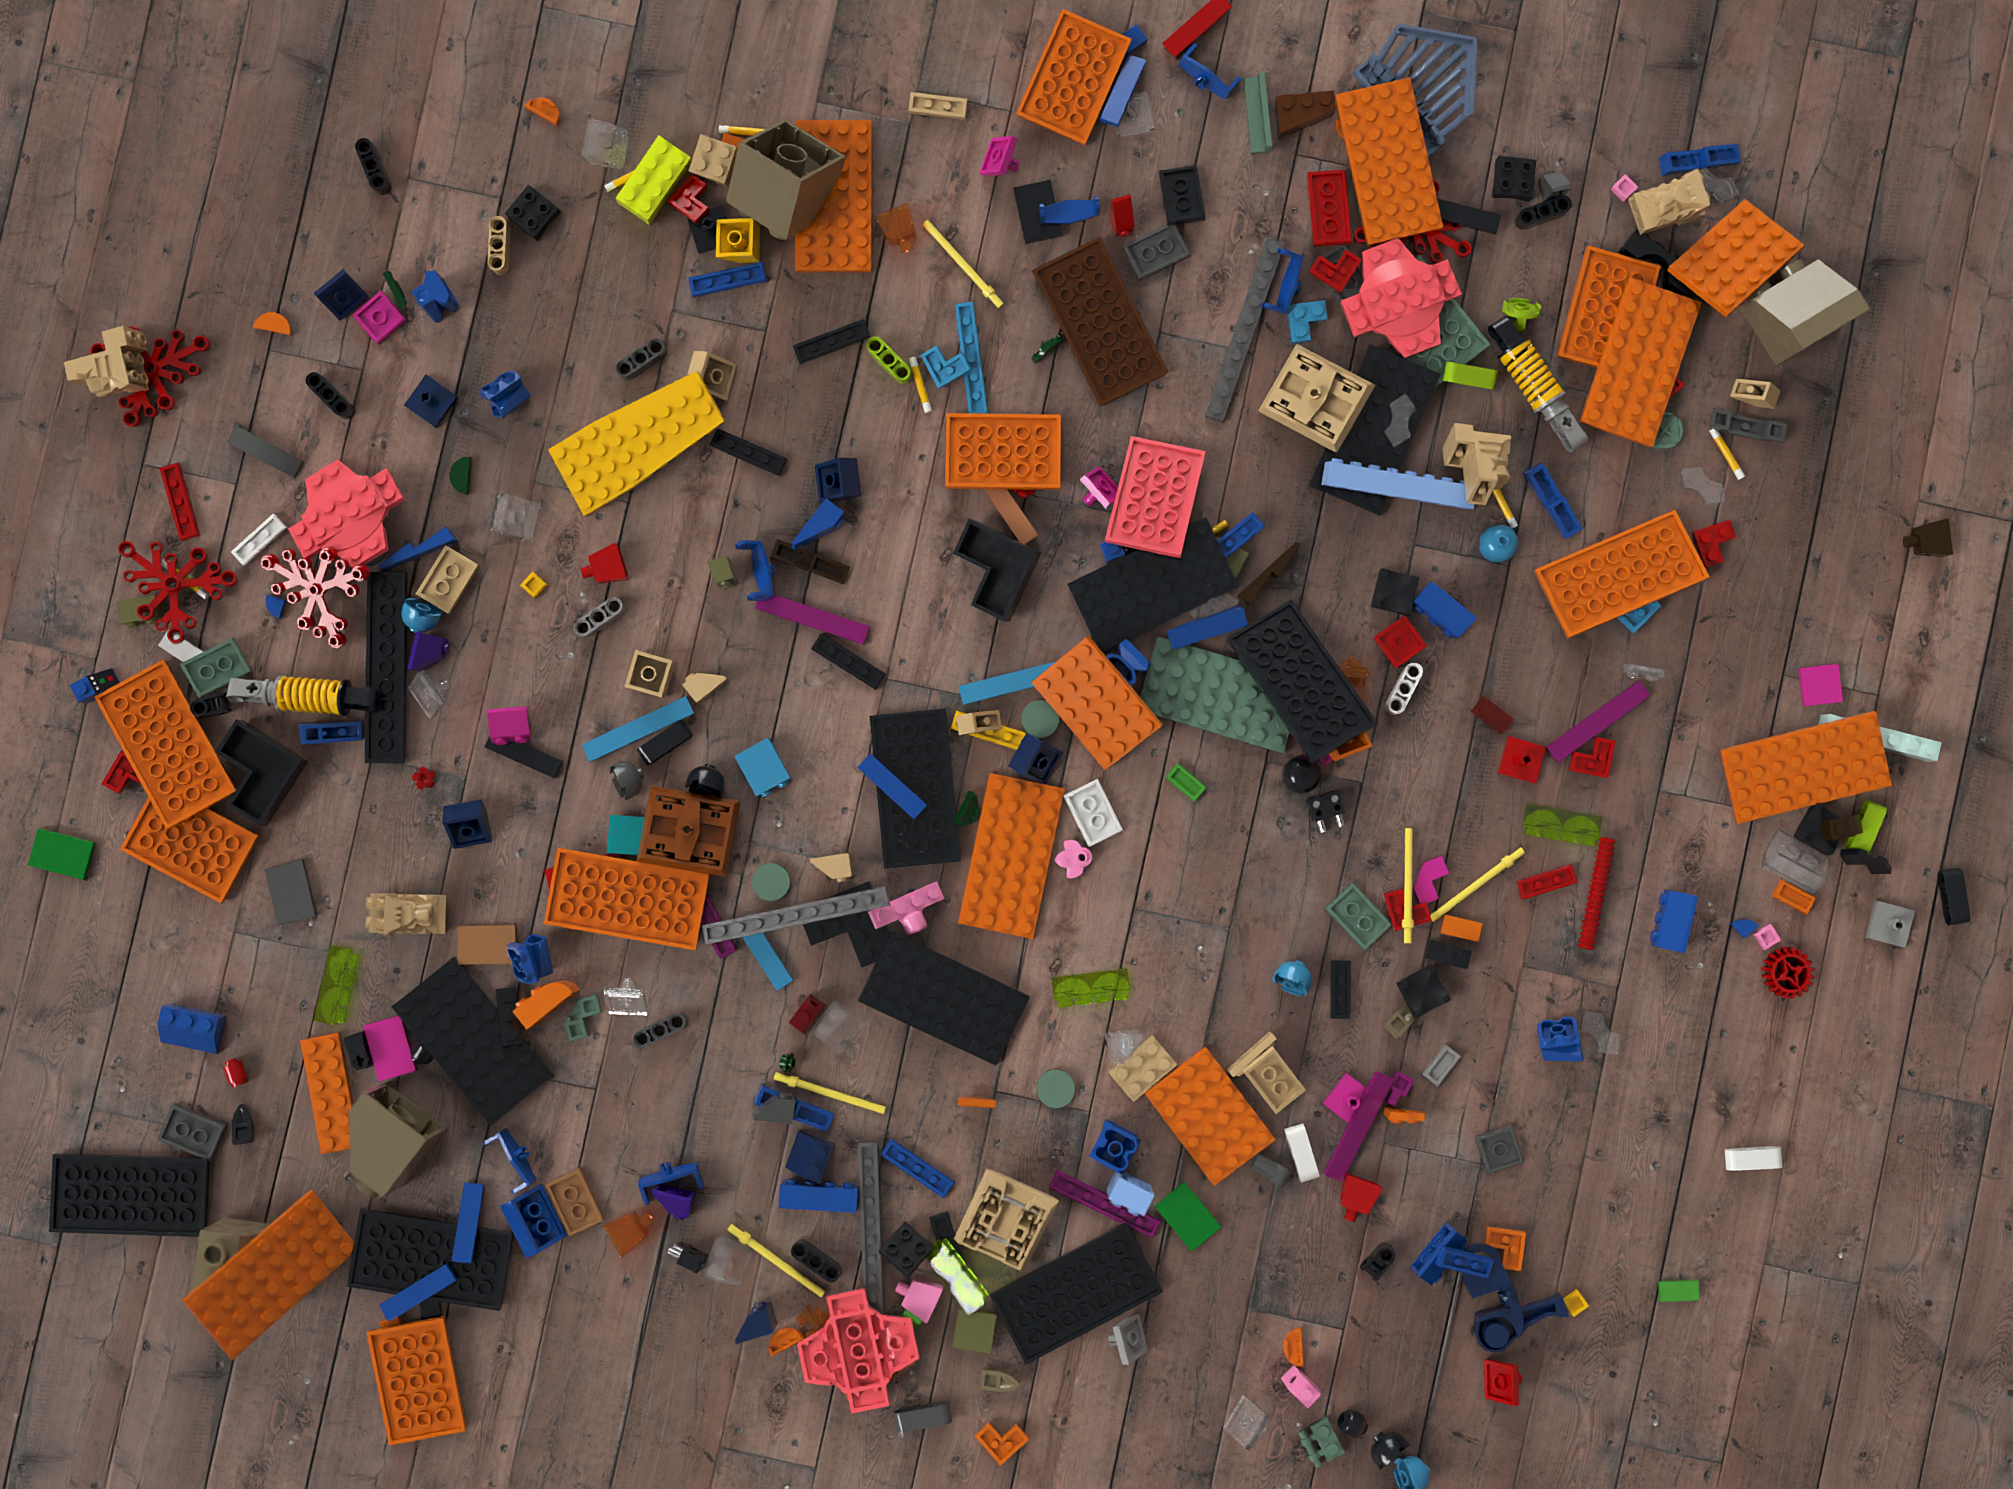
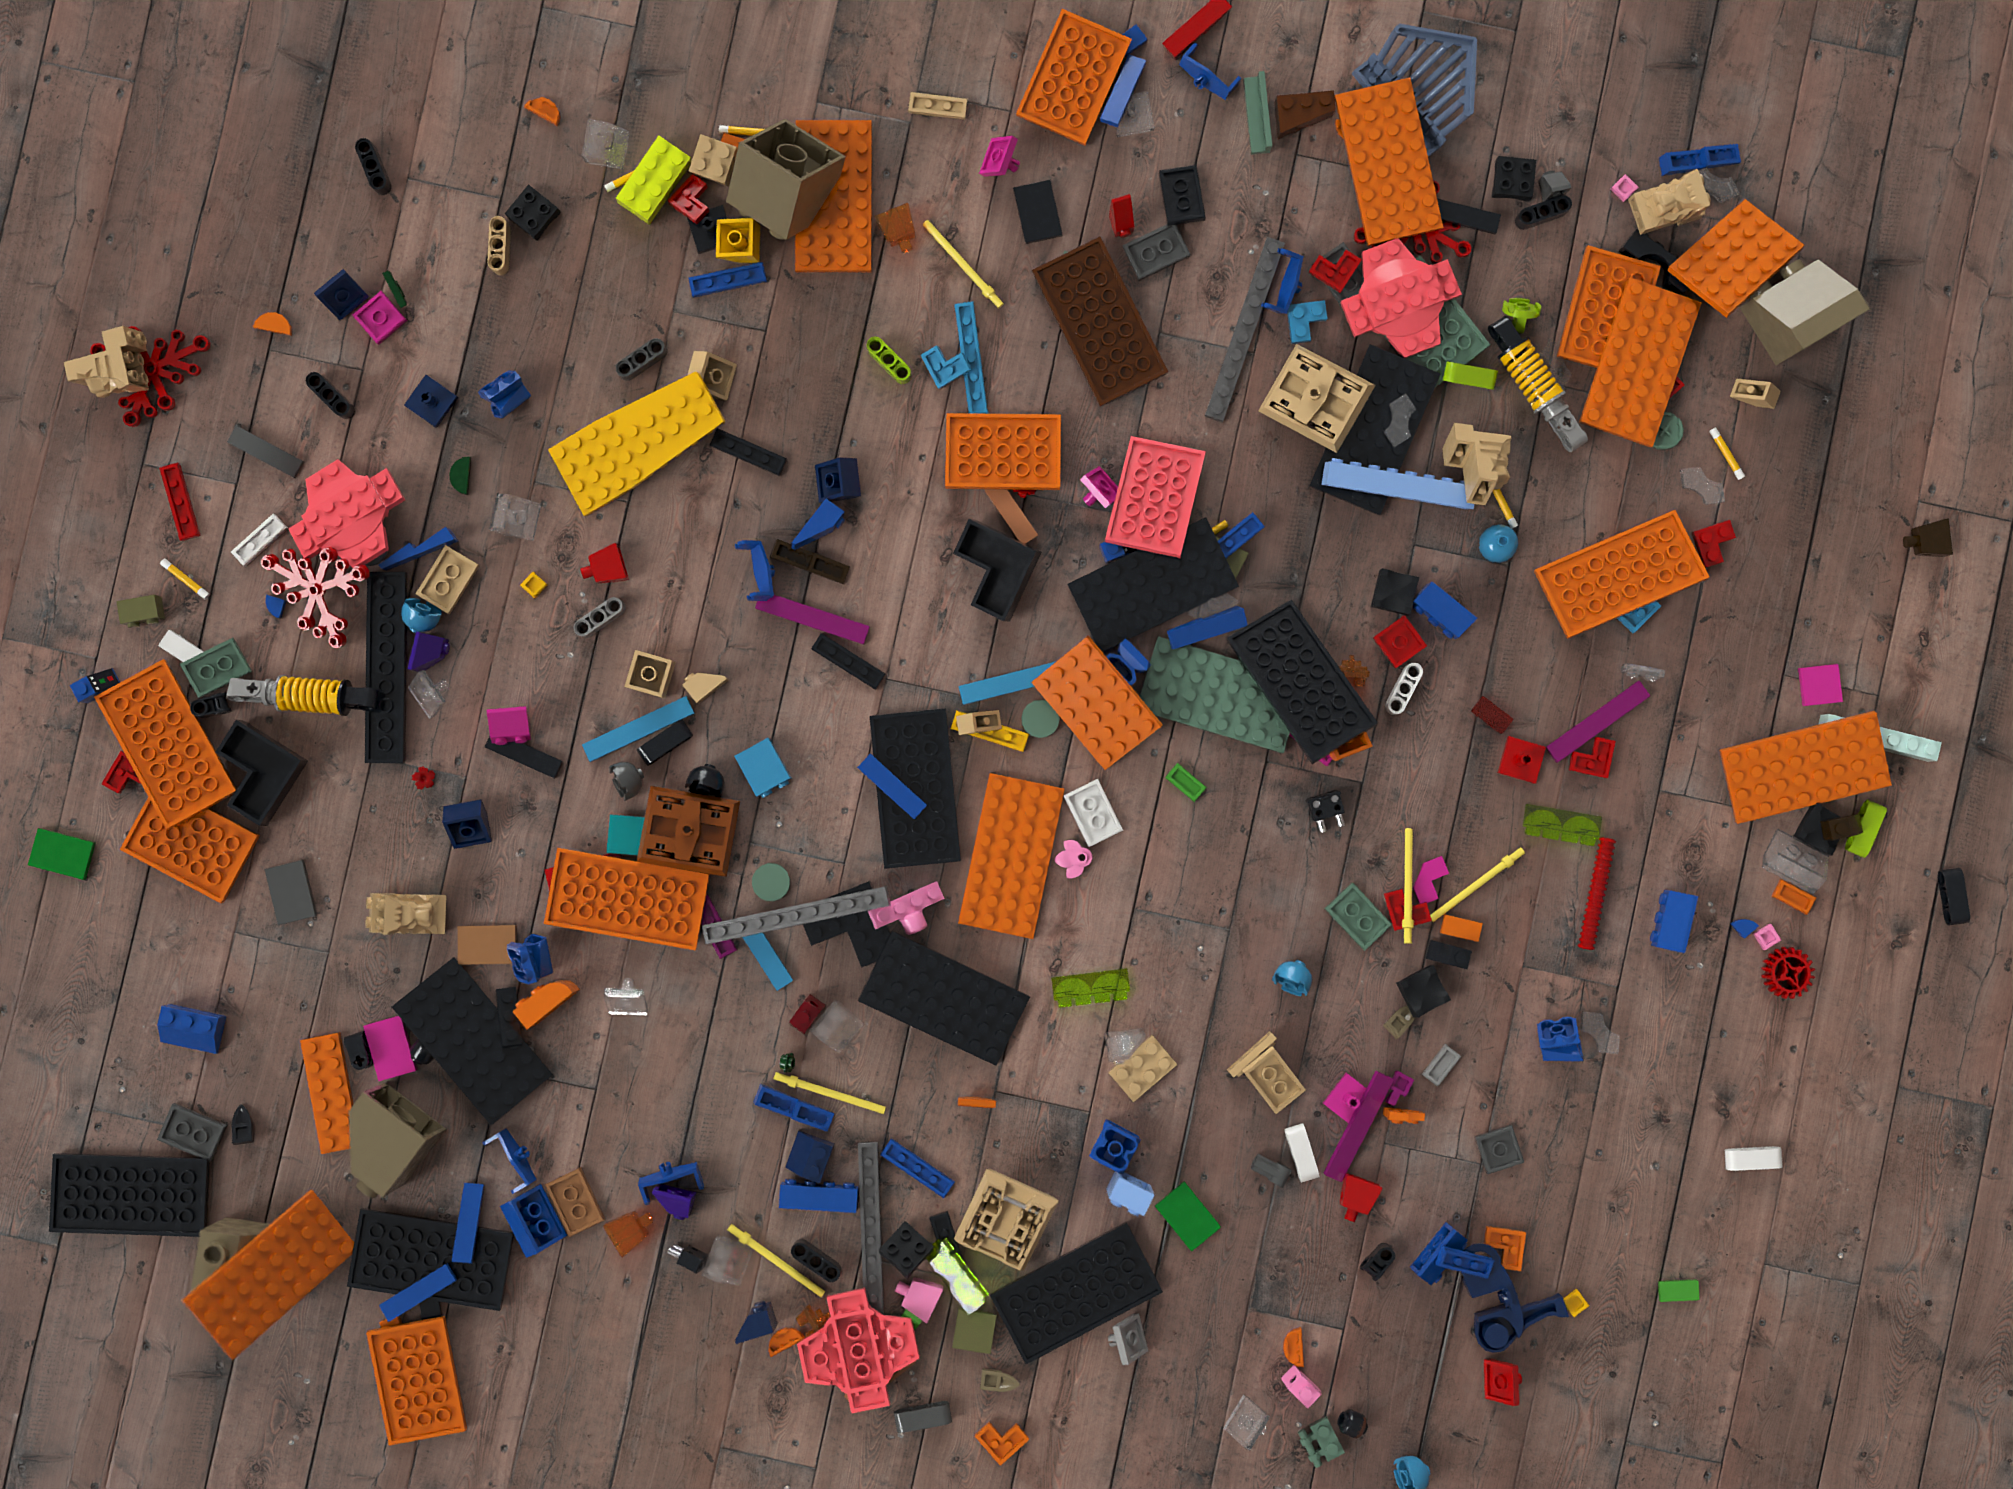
red plant [118,541,237,644] -> none
red brick [222,1058,247,1088] -> none
blue slope [298,721,362,745] -> none
clear neon green windscreen [314,945,359,1025] -> none
blue piece [412,270,460,323] -> none
sand green tile [564,994,603,1042] -> none
dark grey beam [633,1012,688,1048] -> none
olive brick [708,556,738,589] -> none
dark grey slope [752,1093,795,1124] -> none
black tile [793,319,871,364] -> none
tan slope [810,853,854,882] -> none
yellow bar [909,357,932,414] -> none
dark green tile [953,791,981,827] -> none
dark blue slope [1008,733,1064,784] -> none
dark green tile [1032,334,1064,364] -> none
sand green tile [1037,1069,1075,1108] -> none
blue piece [1039,196,1100,224] -> none
magenta tile [1048,1170,1161,1238] -> none
orange plate [1145,1046,1276,1186] -> none
dark brown slope [1237,542,1300,605] -> none
black cylinder [1282,755,1321,794] -> none
red tile [1307,170,1352,247] -> none
black plate [1330,960,1351,1019] -> none
black cylinder [1371,1431,1410,1470] -> none
red tile [1516,864,1578,900] -> none
blue slope [1523,463,1583,539] -> none
dark grey slope [1709,408,1788,443] -> none
black tile [1840,849,1892,874] -> none
light grey tile [1865,901,1915,948] -> none

